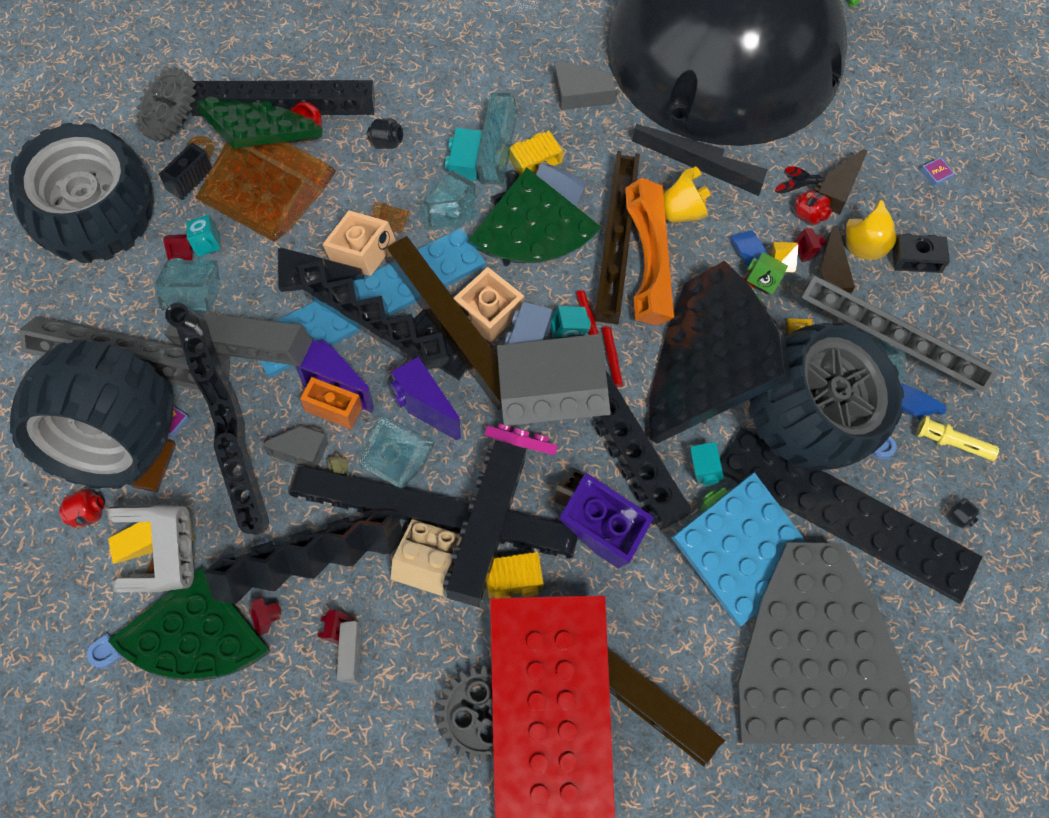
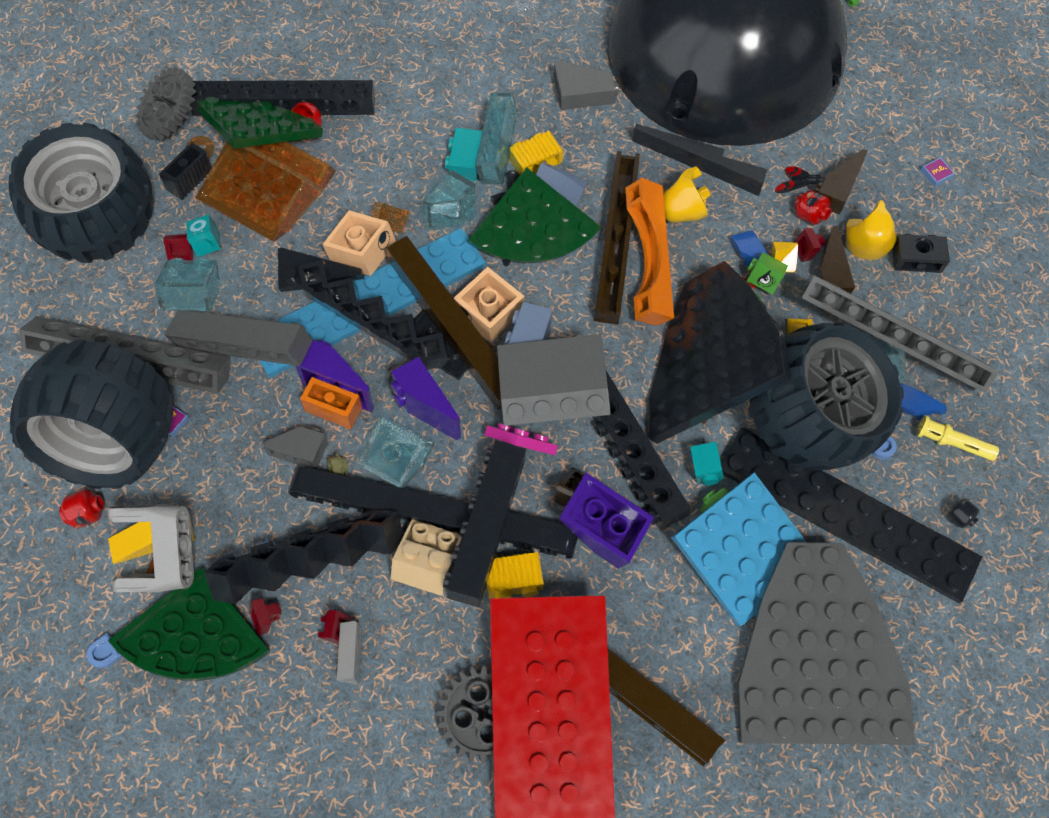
reddish brown tile [131,441,176,493] -> none
black beam [165,302,269,535] -> none
black head [367,118,403,149] -> none
teal brick [551,306,591,339] -> none
red piece [576,290,599,335] -> none
red piece [602,326,623,387] -> none

